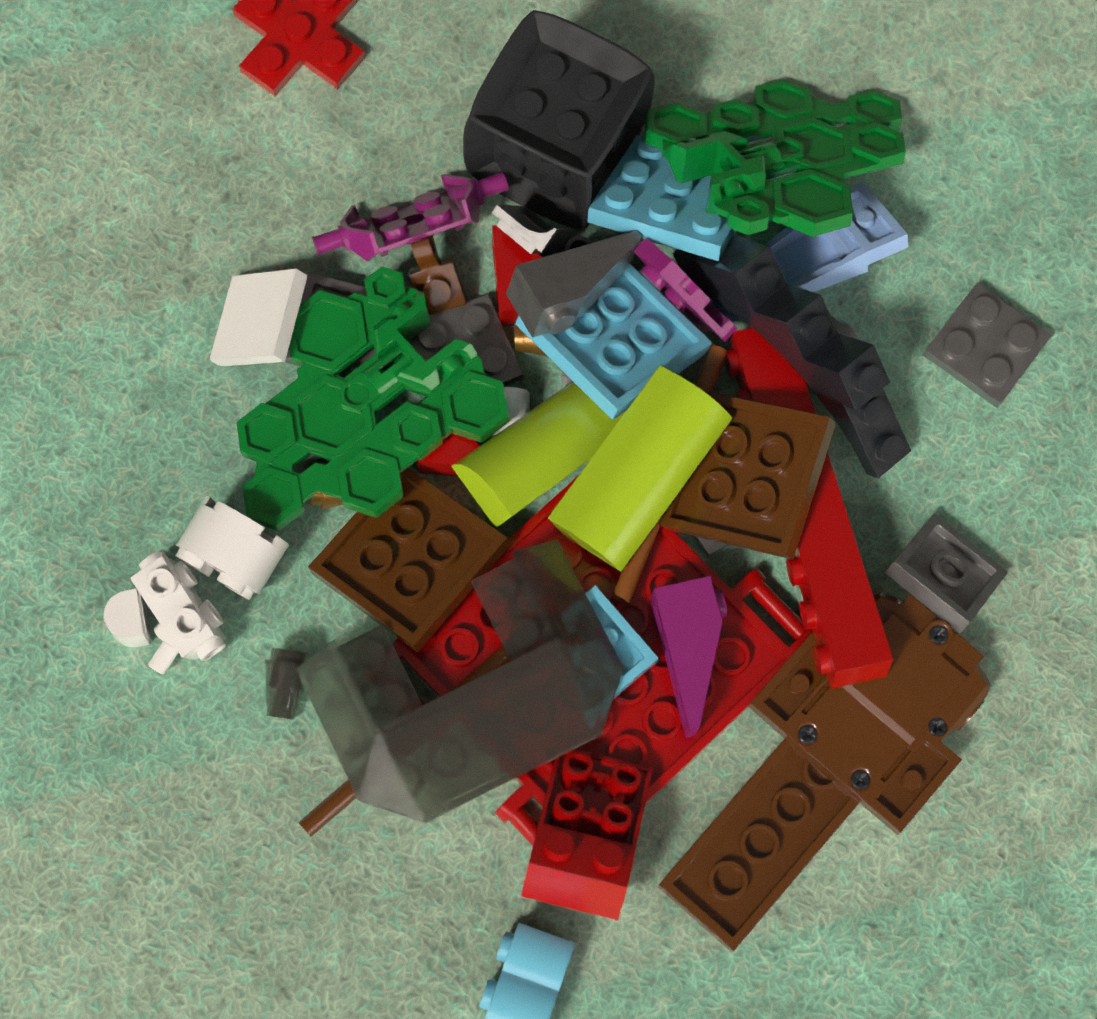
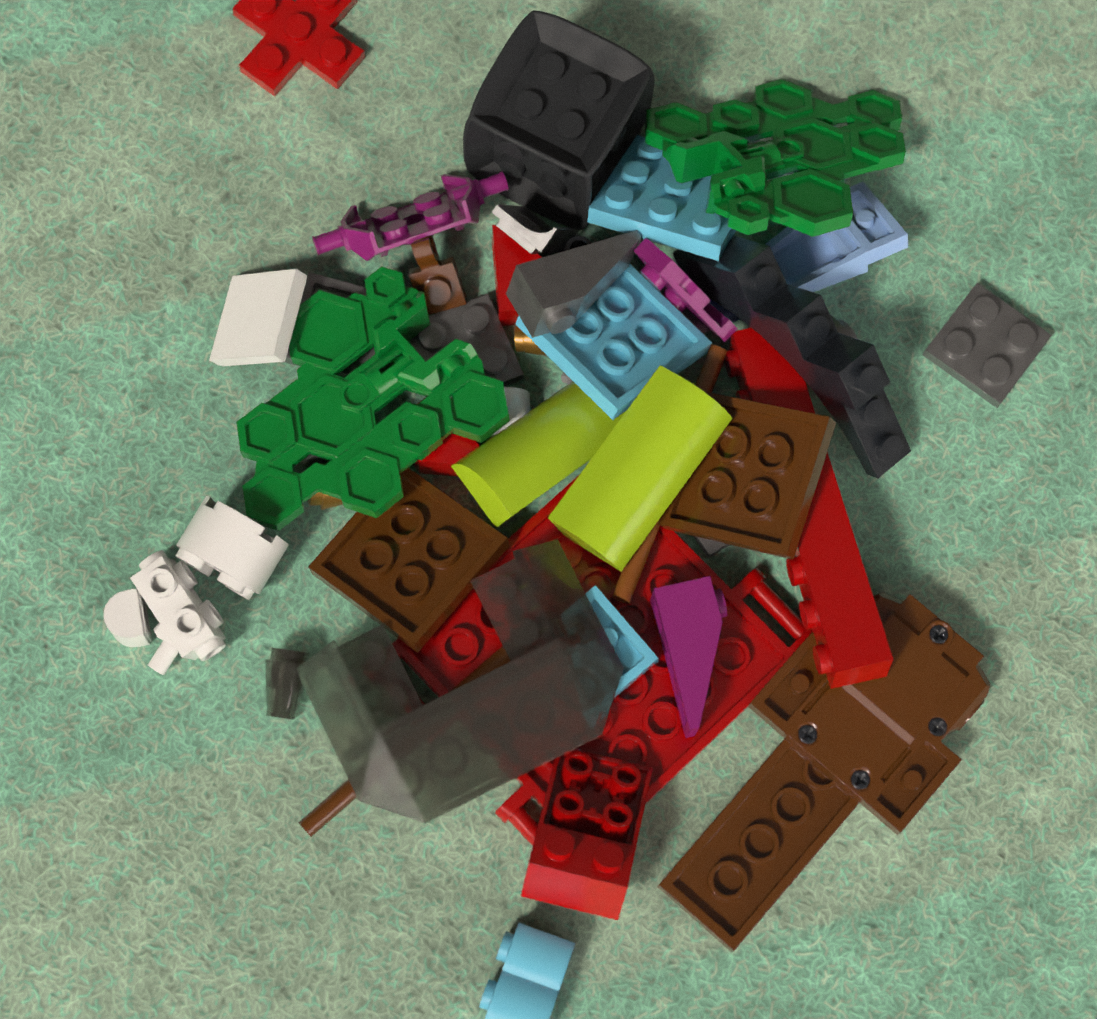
flat silver plate [885,513,1008,634] -> none

